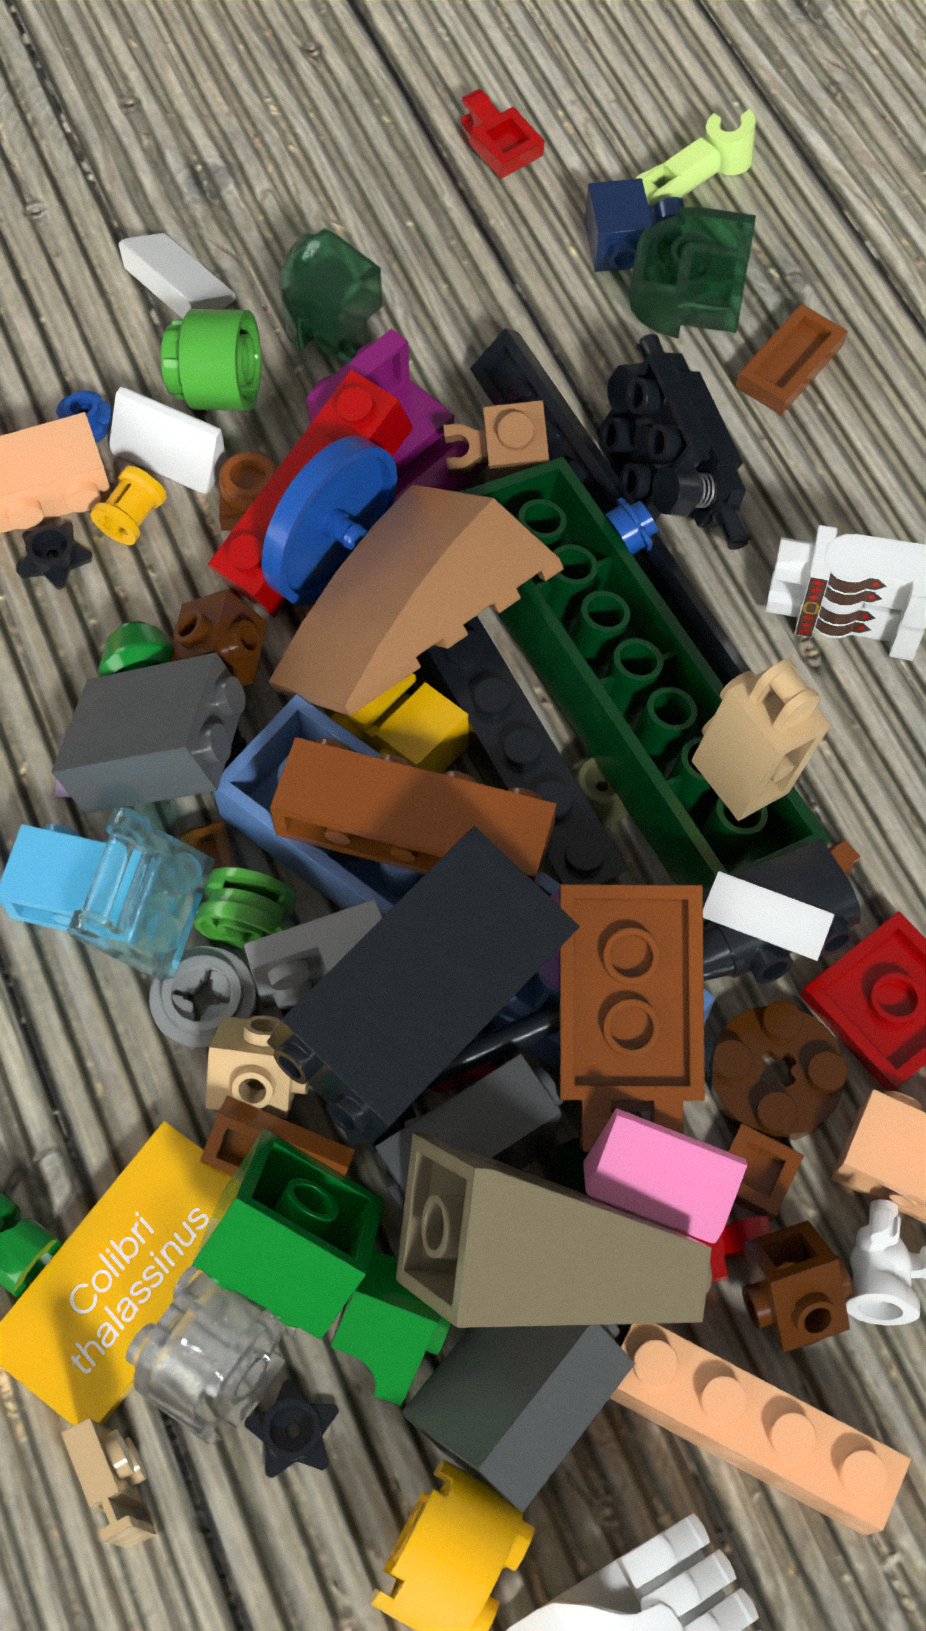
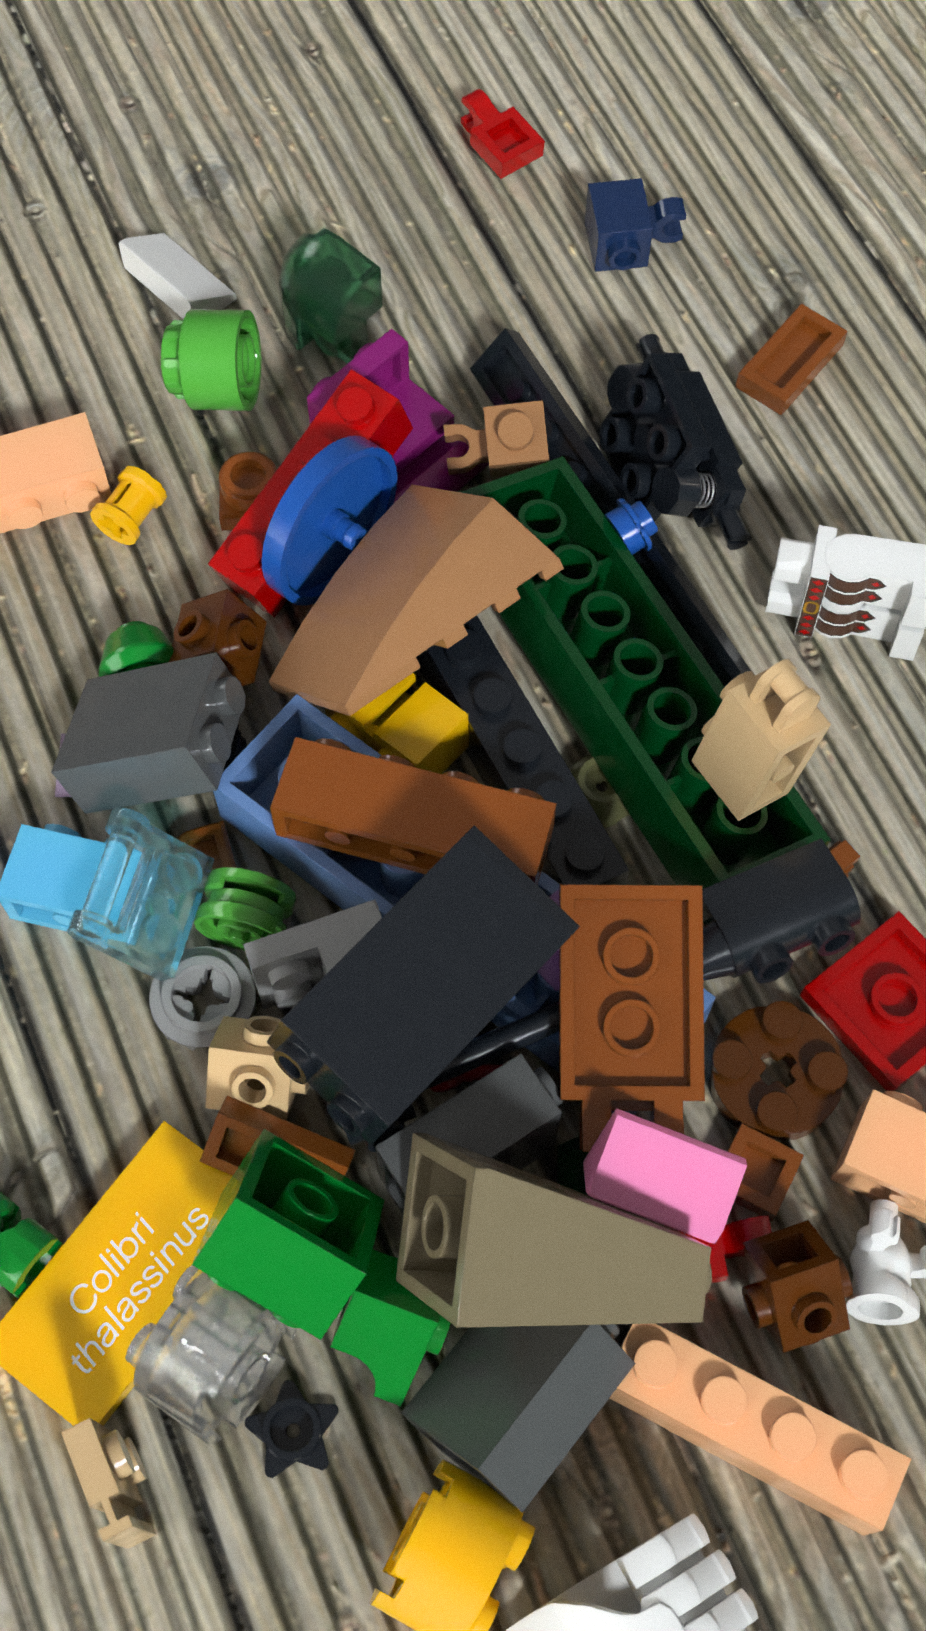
black plate [16,522,93,590] -> none
blue plate [56,391,113,443] -> none
white slope [109,387,227,494] -> none
clear green brick [629,207,756,339] -> none
yellowish green piece [635,109,756,206] -> none
white sticker [703,871,835,961] -> none

